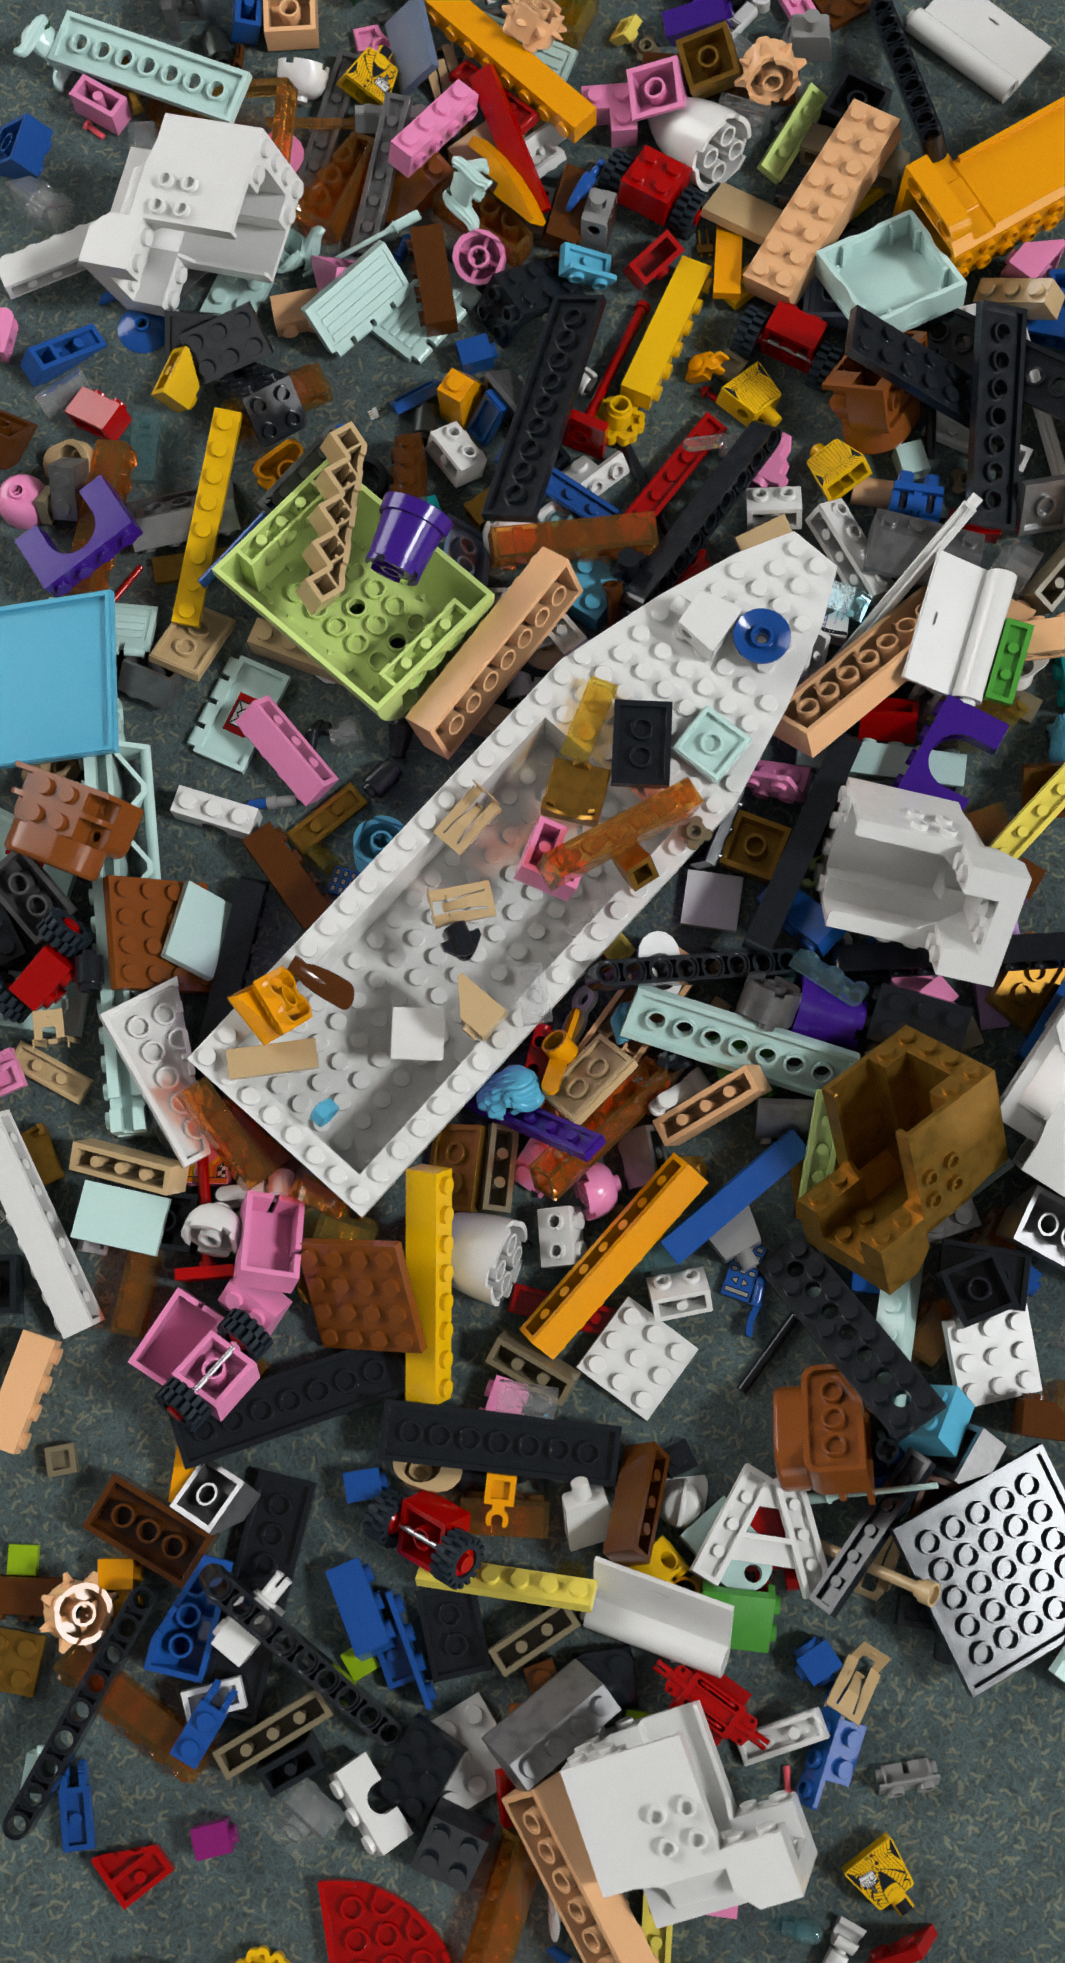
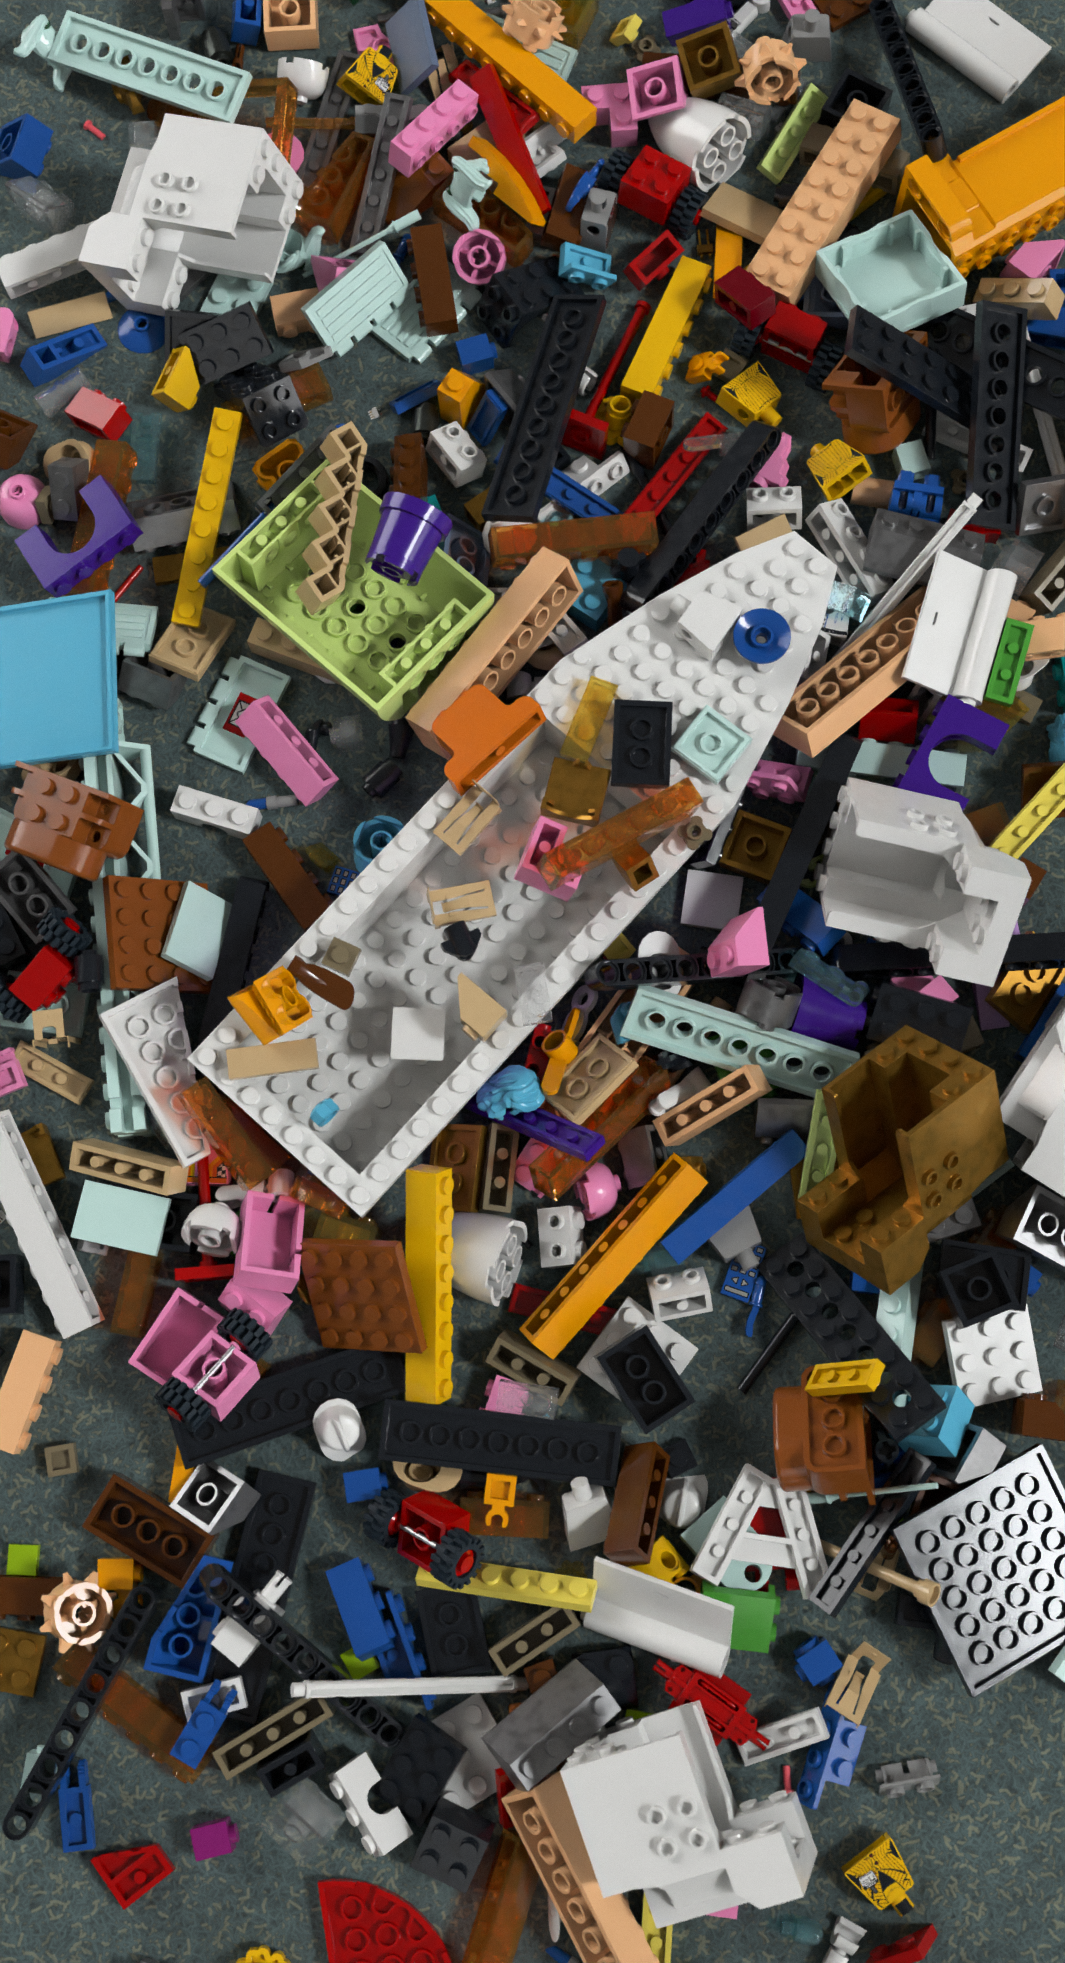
bright pink brick [69,74,133,136] -> none
pearl gold tile [286,782,369,856] -> none
none -> tan tile [27,291,113,339]
none -> light grey tile [278,345,334,373]
none -> white piece [291,1674,528,1699]
none -> white piece [313,1398,366,1461]
none -> dark tan plate [321,937,362,977]
none -> orange brick [432,685,547,797]
none -> black brick [593,1324,695,1435]
none -> reddish brown slope [620,390,675,471]
none -> bright pink slope [707,907,770,977]
none -> dark red brick [714,265,776,331]
none -> yellow plate [805,1358,886,1397]
none -> reddish brown pin [881,1537,898,1560]

